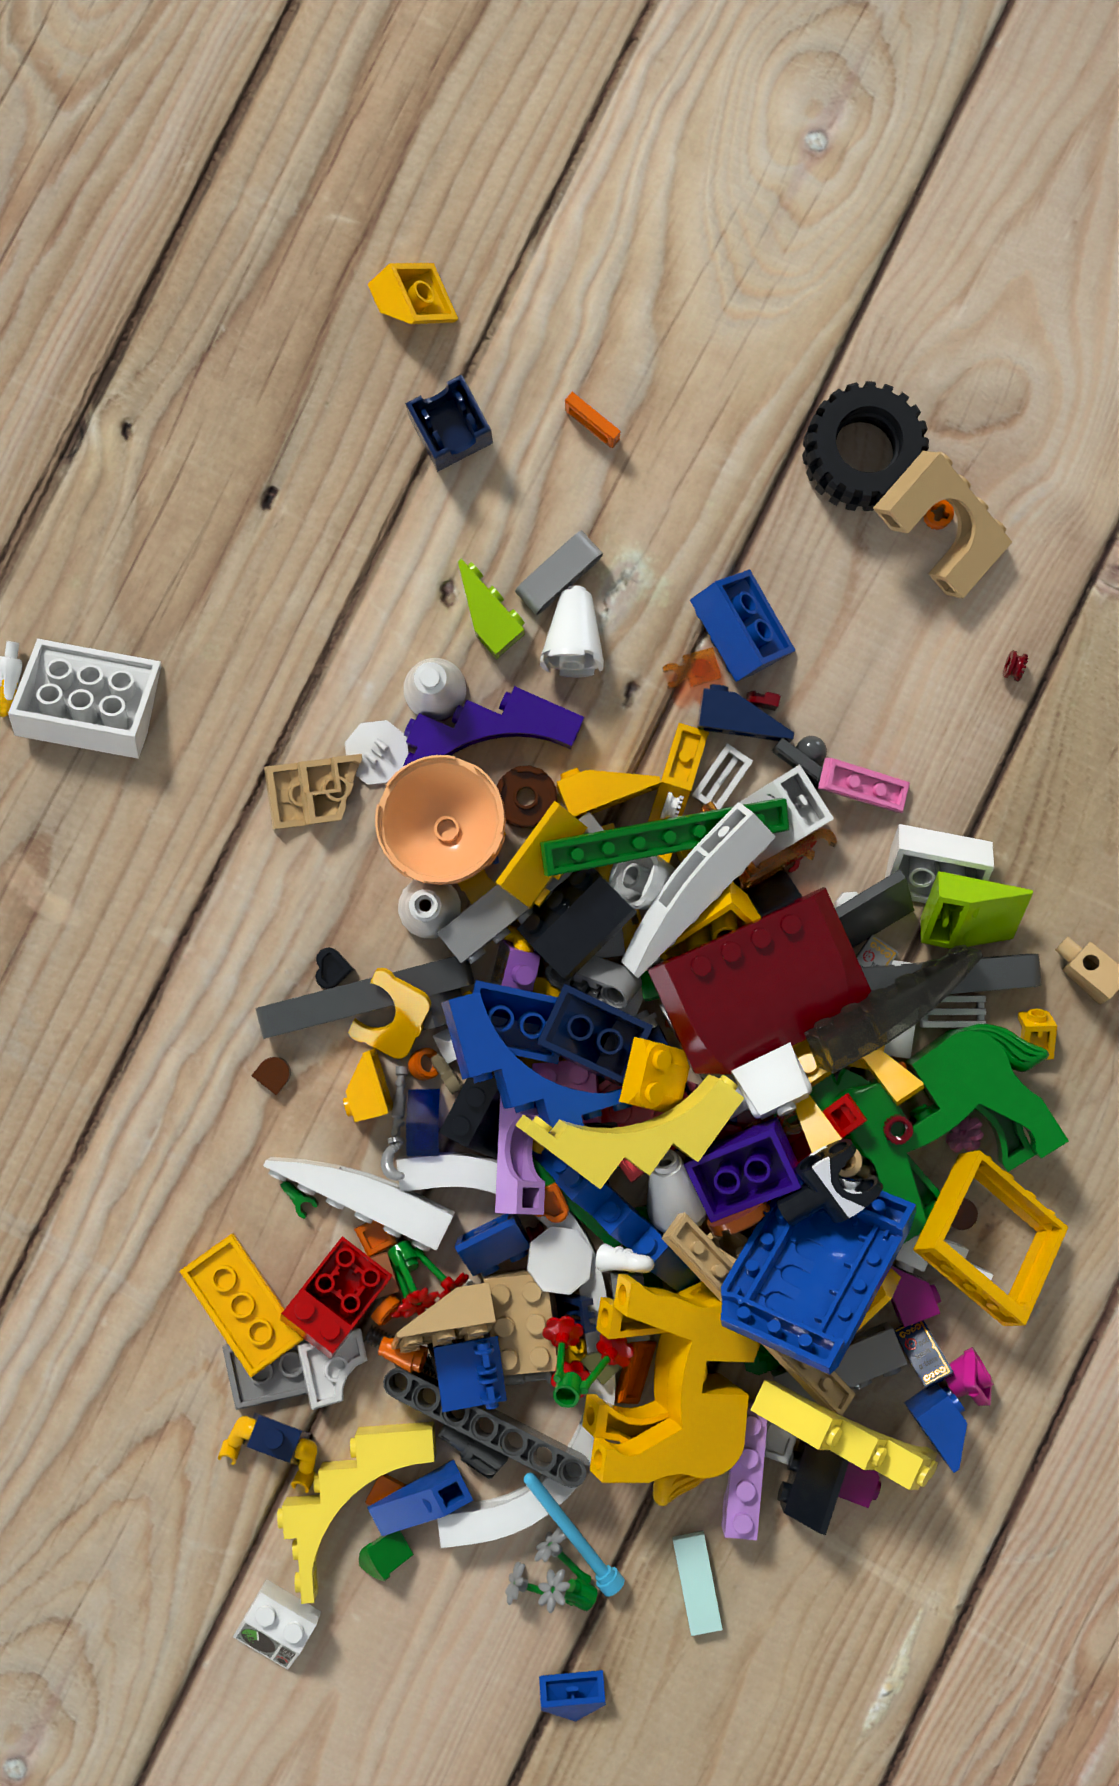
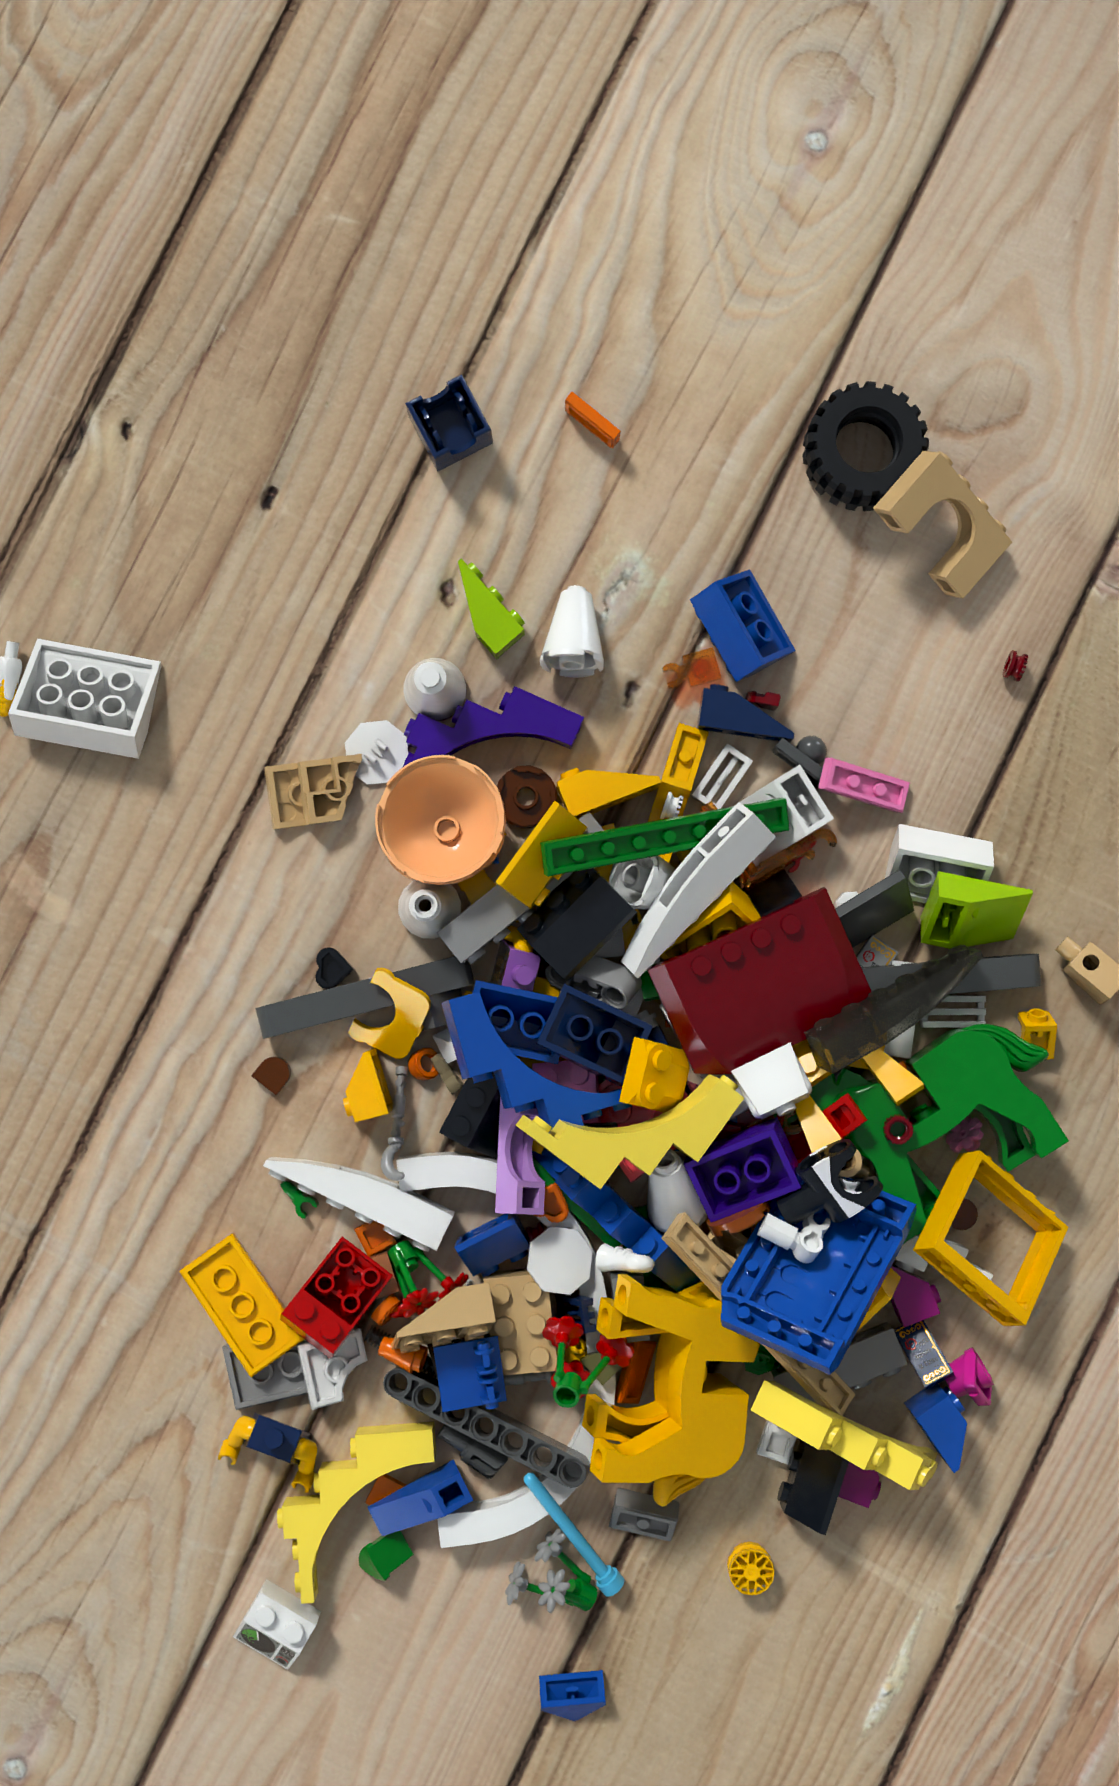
yellow slope [368,263,458,324] -> none
clear blue slope [406,1089,441,1156] -> none
light grey beam [515,530,603,615] -> none
light aqua tile [672,1531,723,1636] -> none
lavender arch [721,1399,768,1540] -> none
orange bush [923,500,954,530] -> none
none -> light grey slope [609,1488,679,1541]
none -> yellow wheel [727,1542,774,1596]
none -> white bar [757,1213,831,1263]

